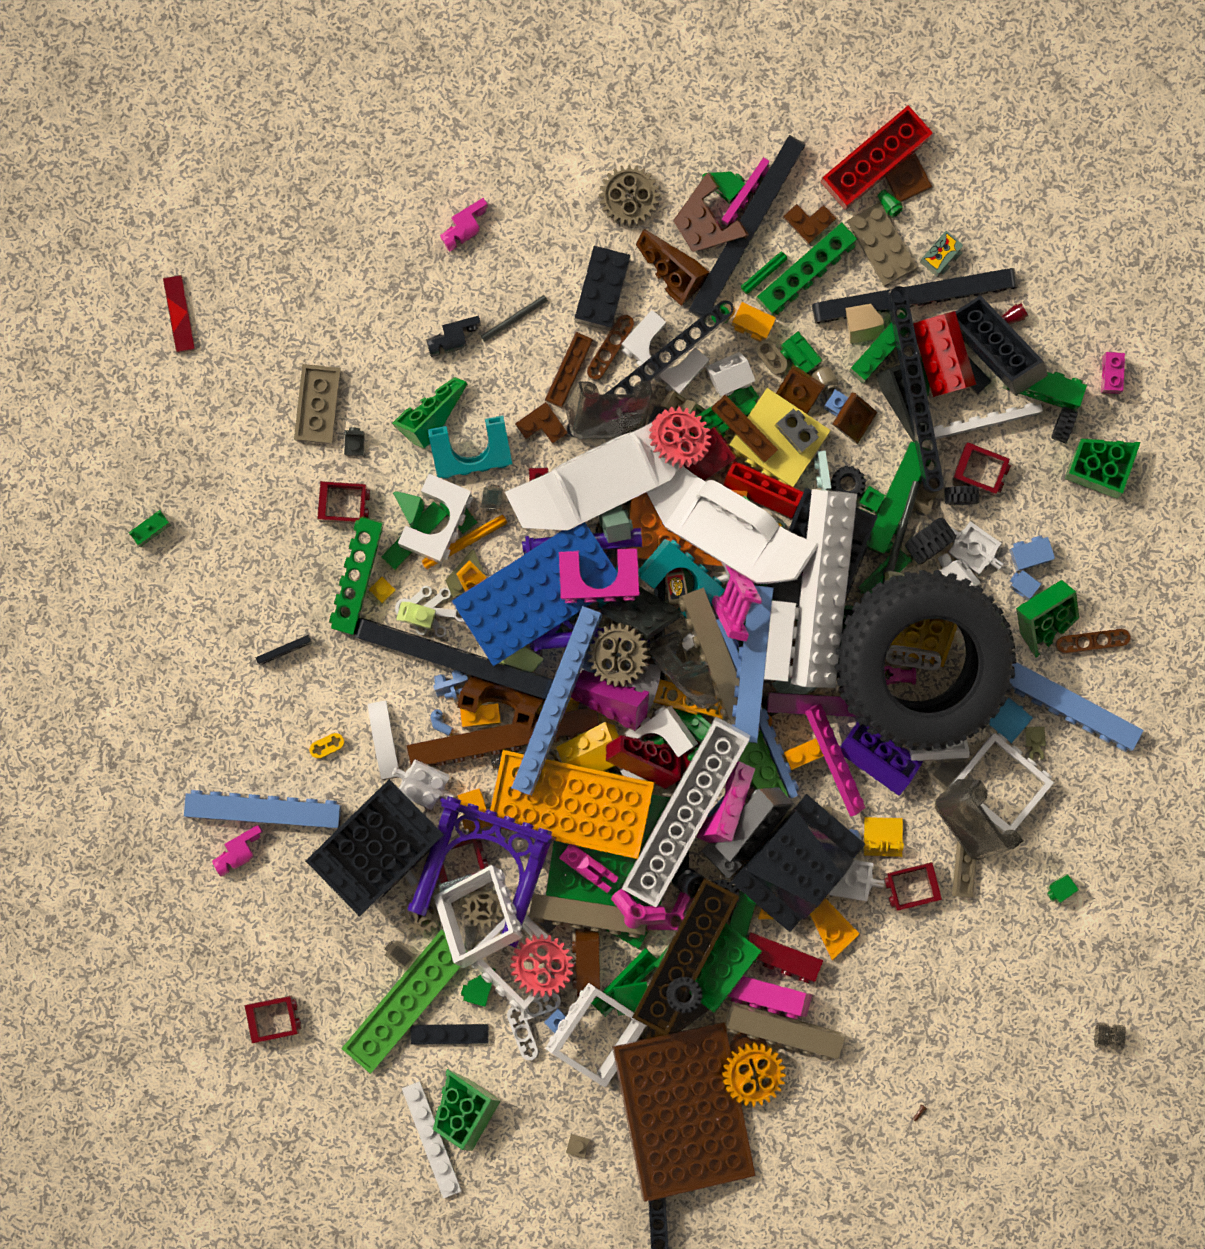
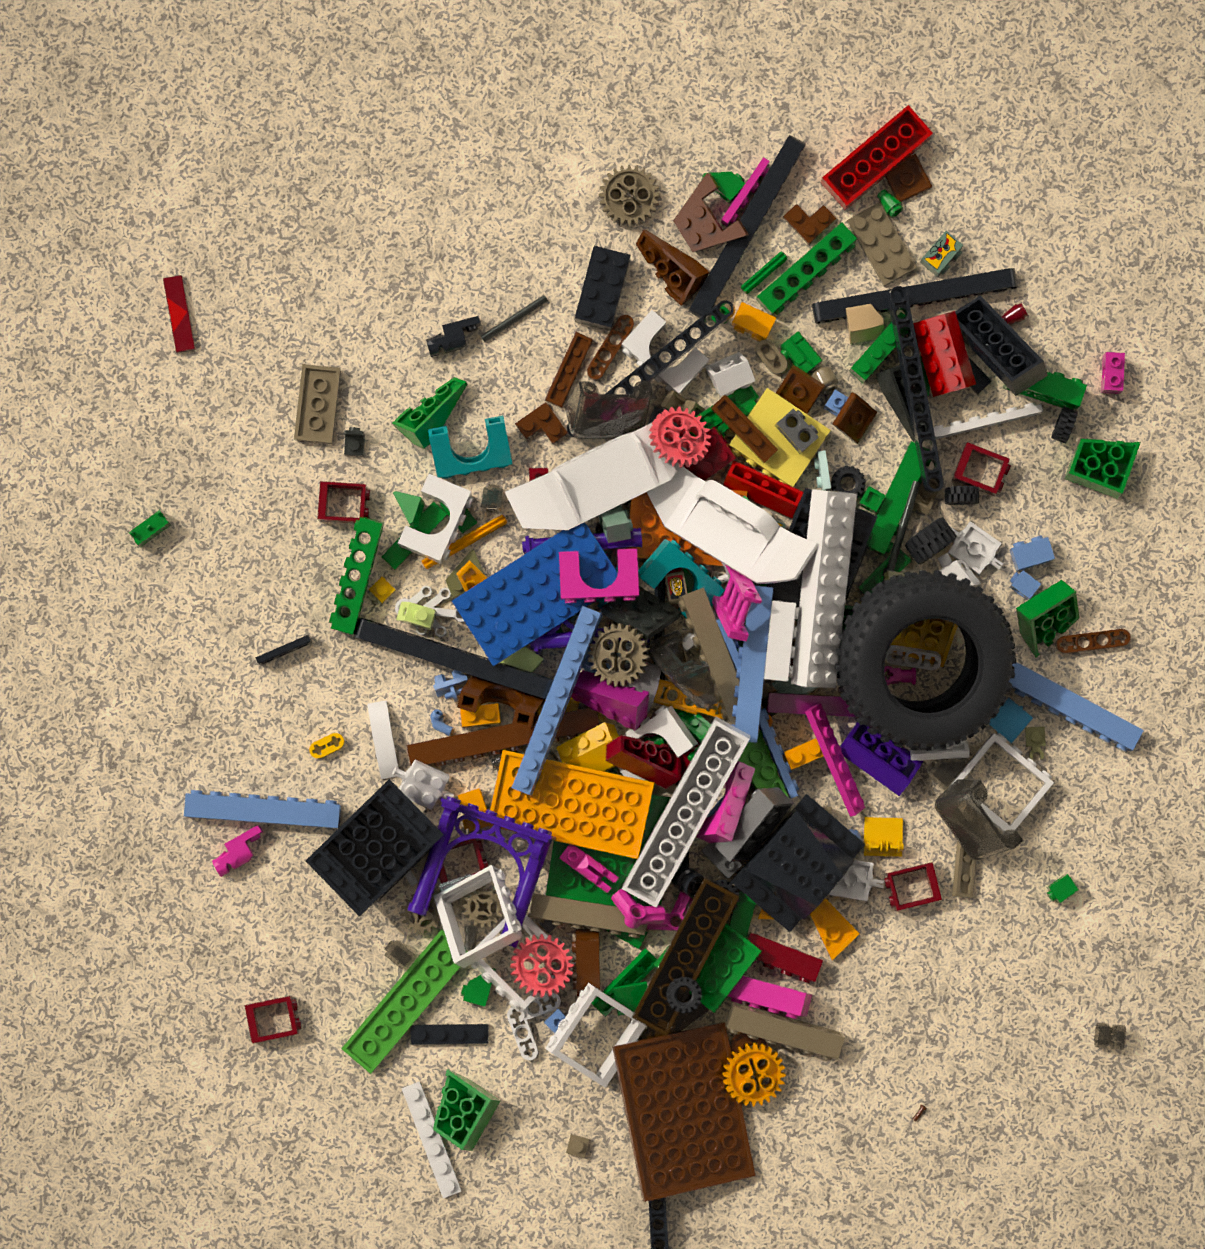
dark pink plate [440,198,488,252] -> none

